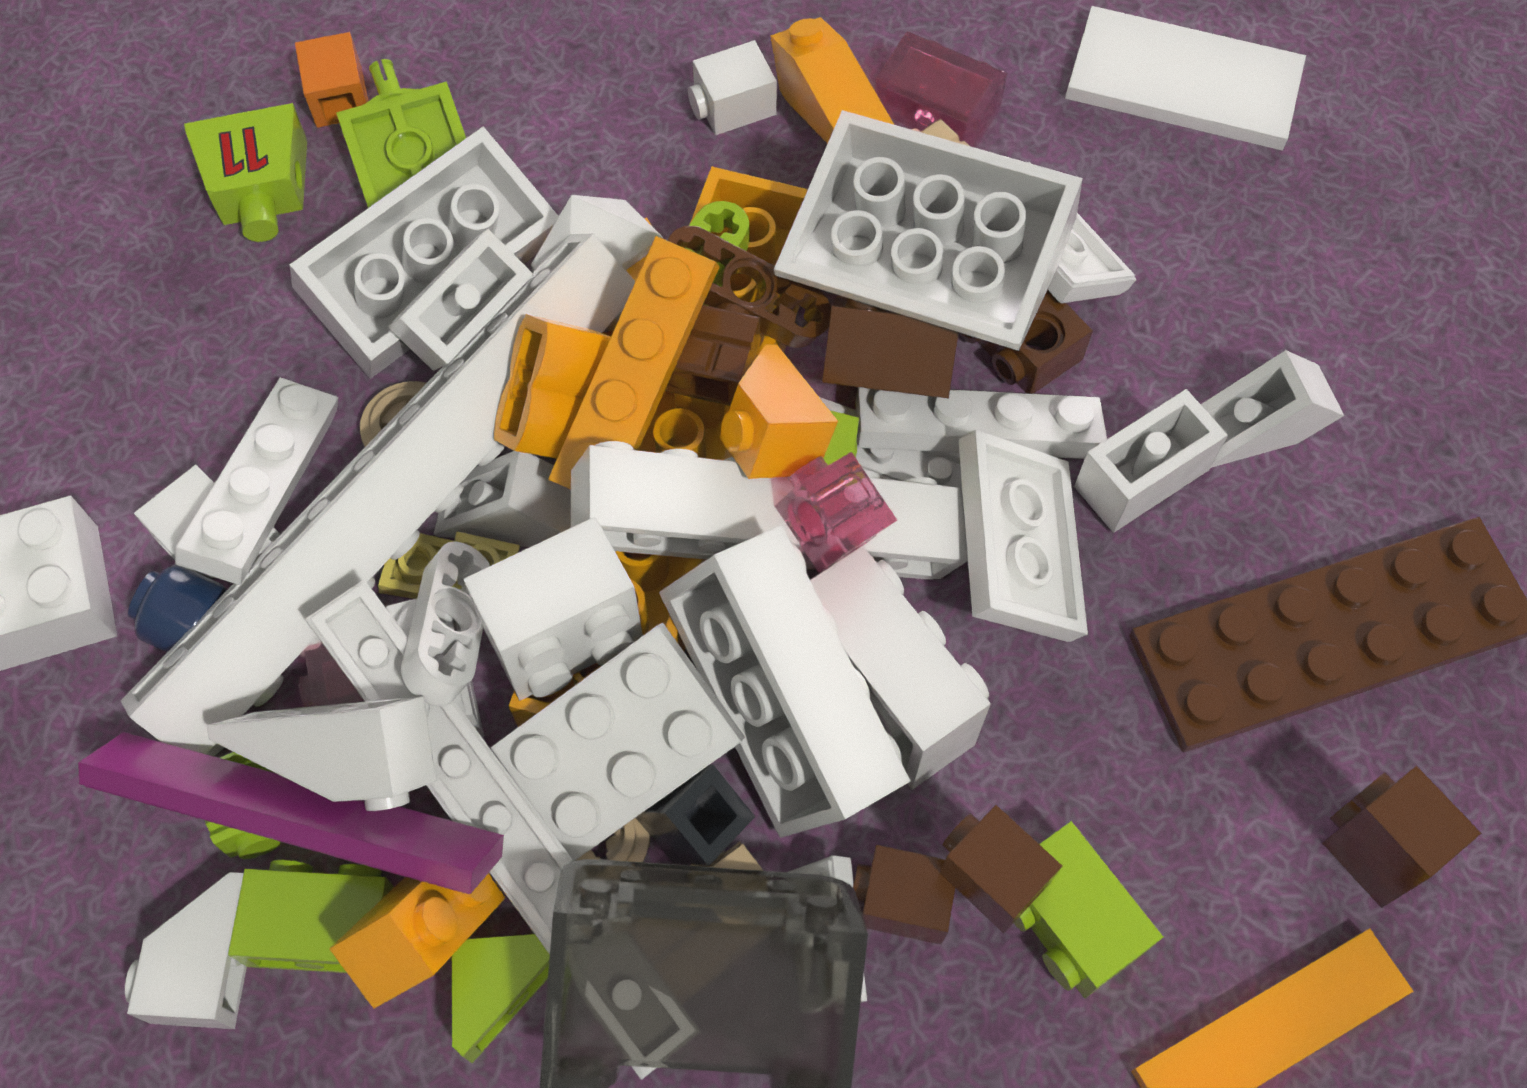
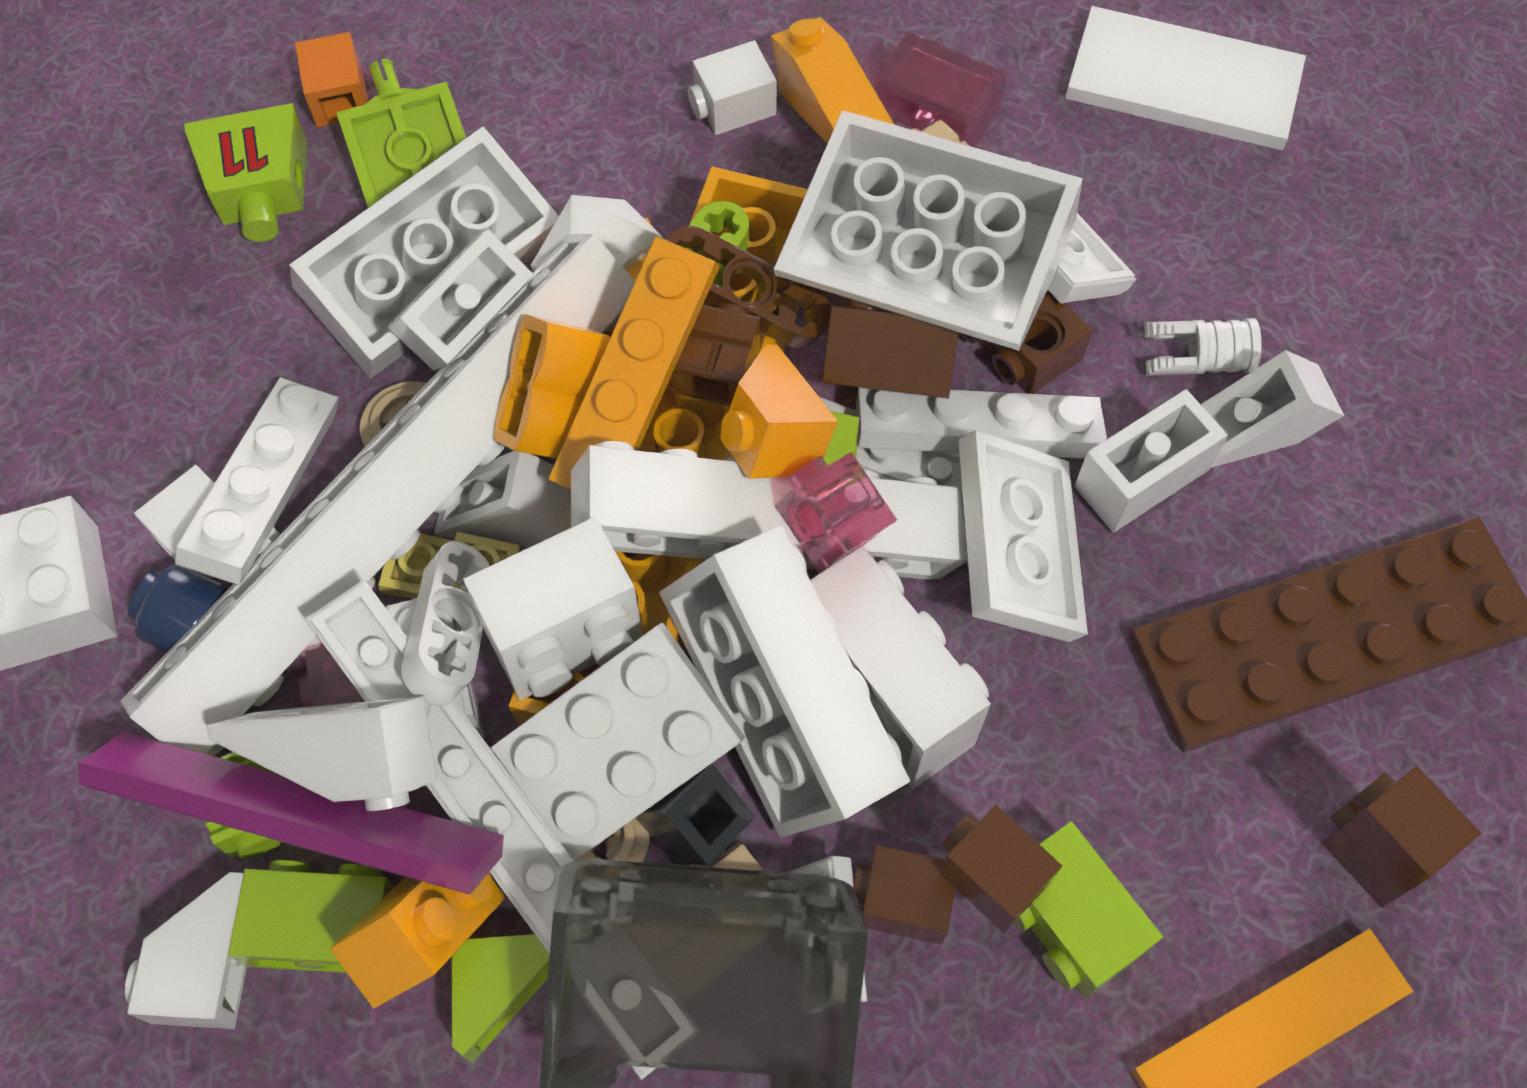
none -> white hinge [1144,318,1261,376]

